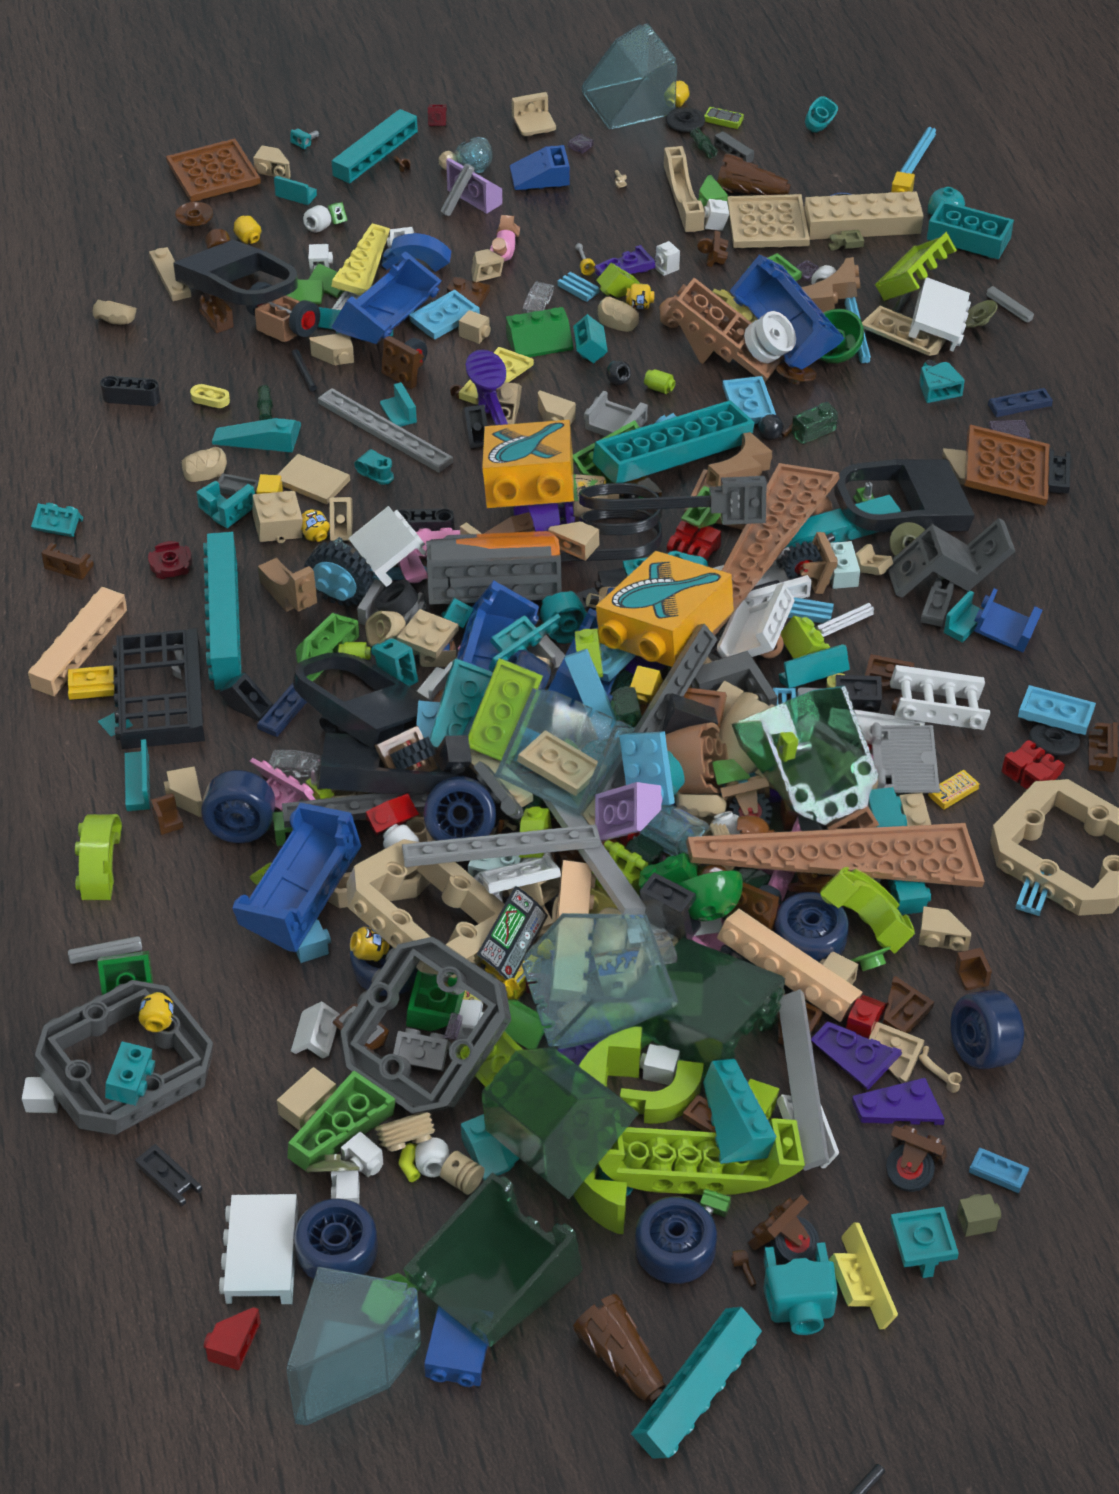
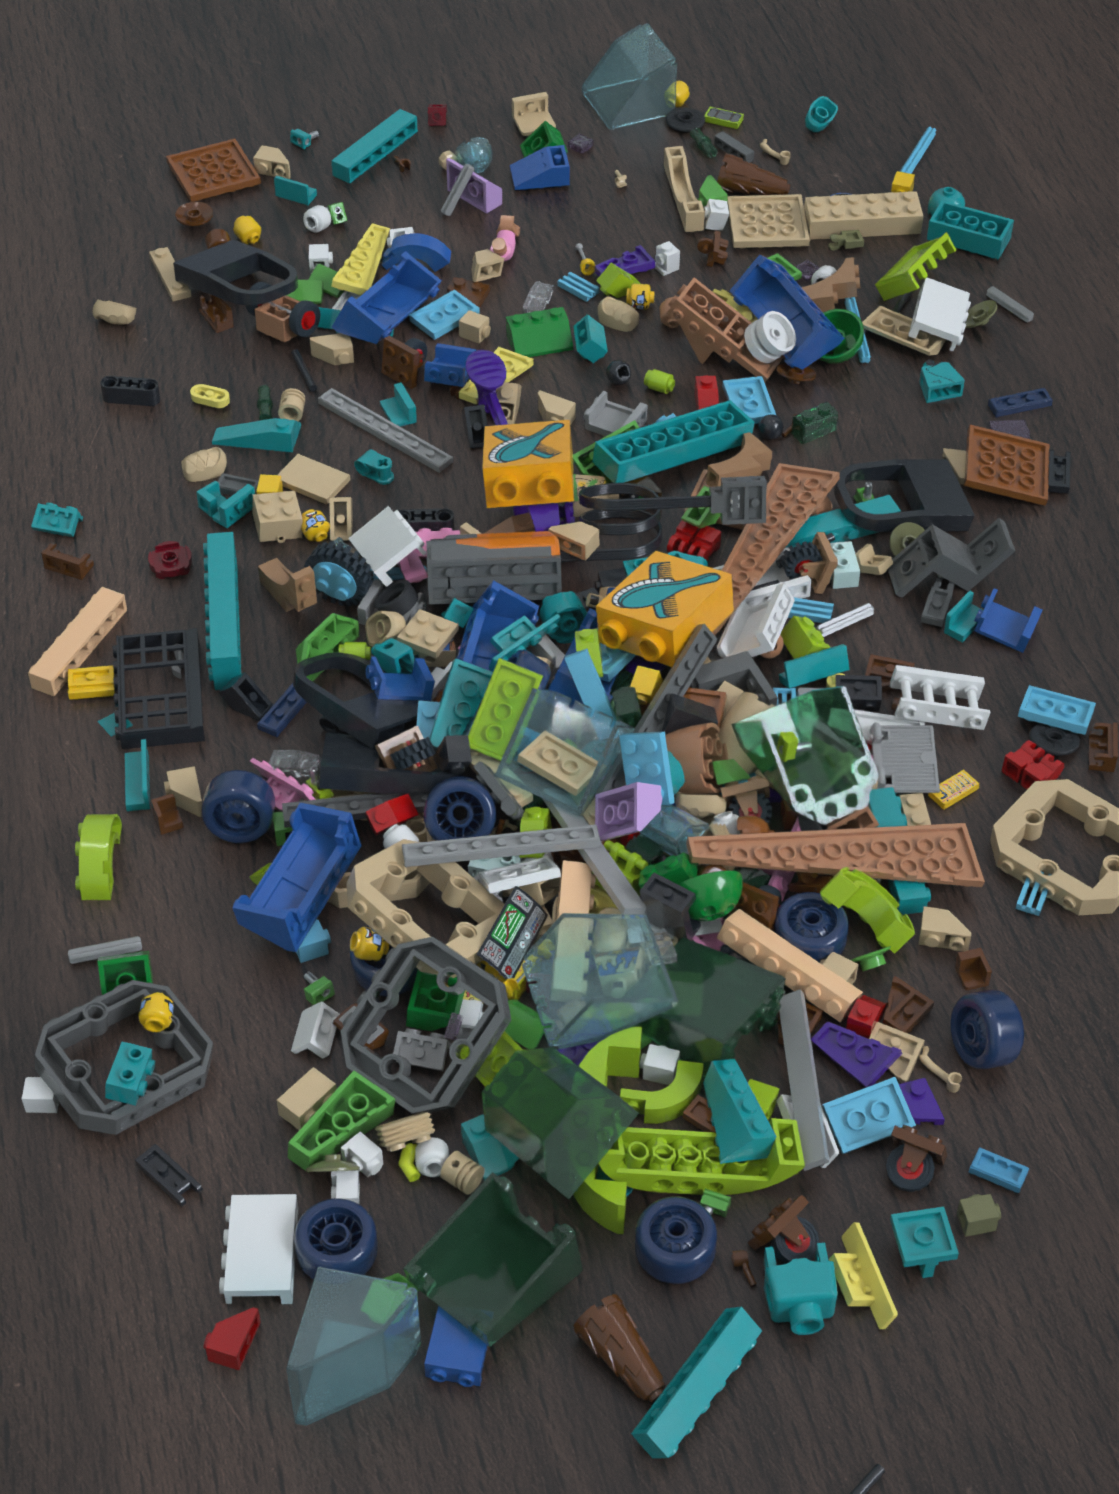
none -> tan piece [278,388,305,421]
none -> bright green piece [304,972,335,1006]
none -> blue panel [366,656,435,701]
none -> blue panel [424,343,476,387]
none -> green slope [520,121,568,158]
none -> red slope [694,375,719,410]
none -> tan piece [760,139,790,165]
none -> medium azure plate [822,1077,916,1155]

